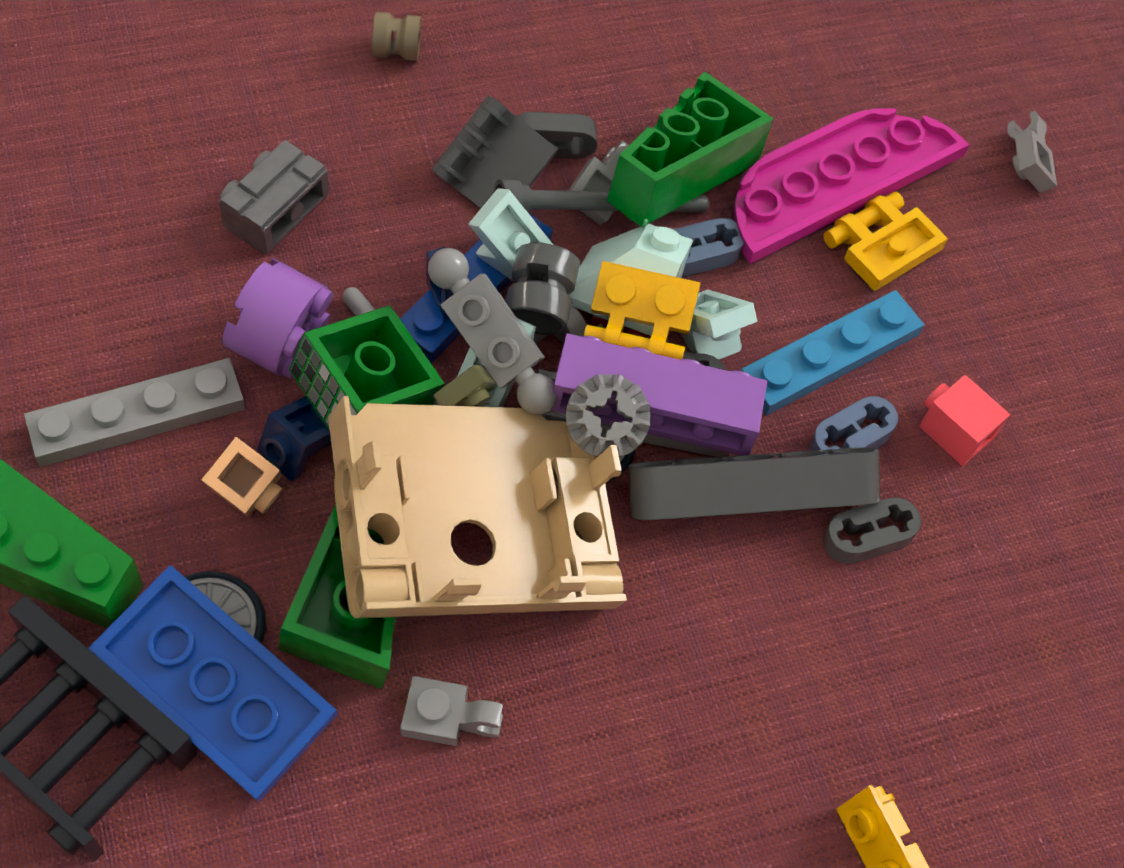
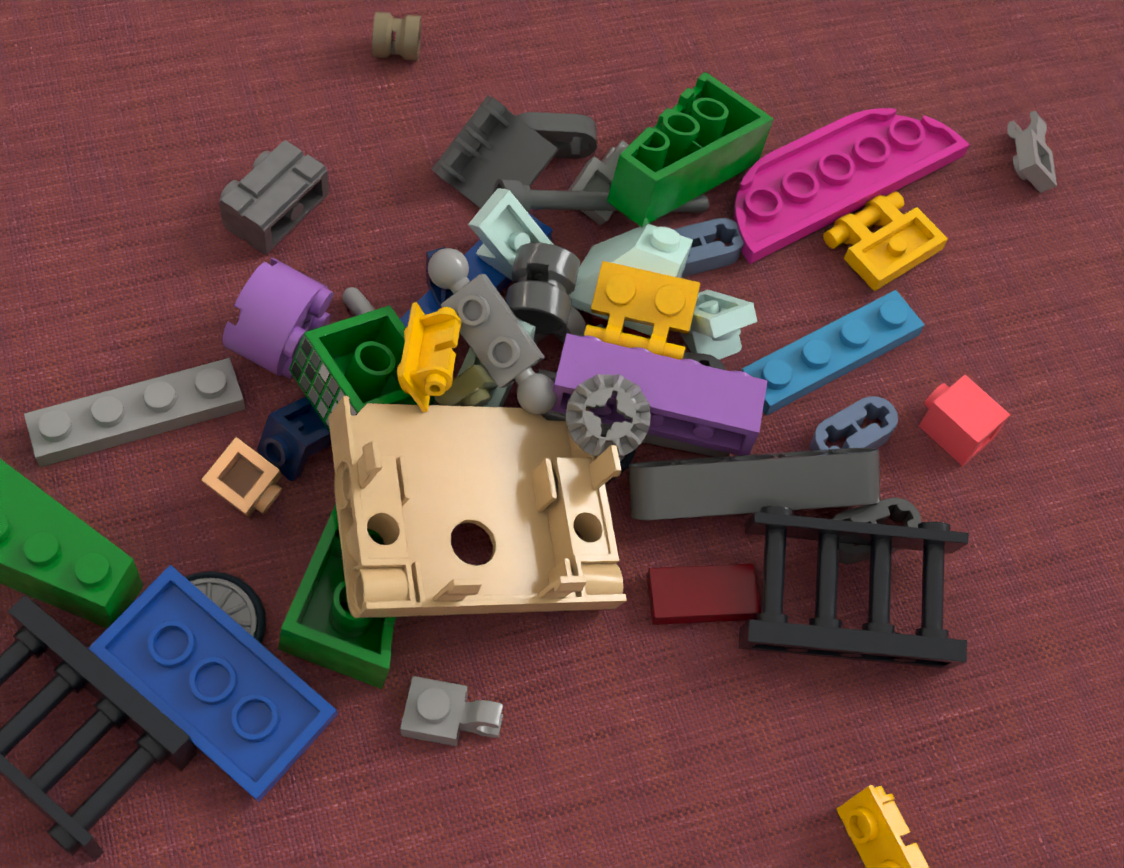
none -> yellow hinge [397,302,461,413]
none -> dark red tile [647,563,761,625]
none -> black fence [739,506,969,669]

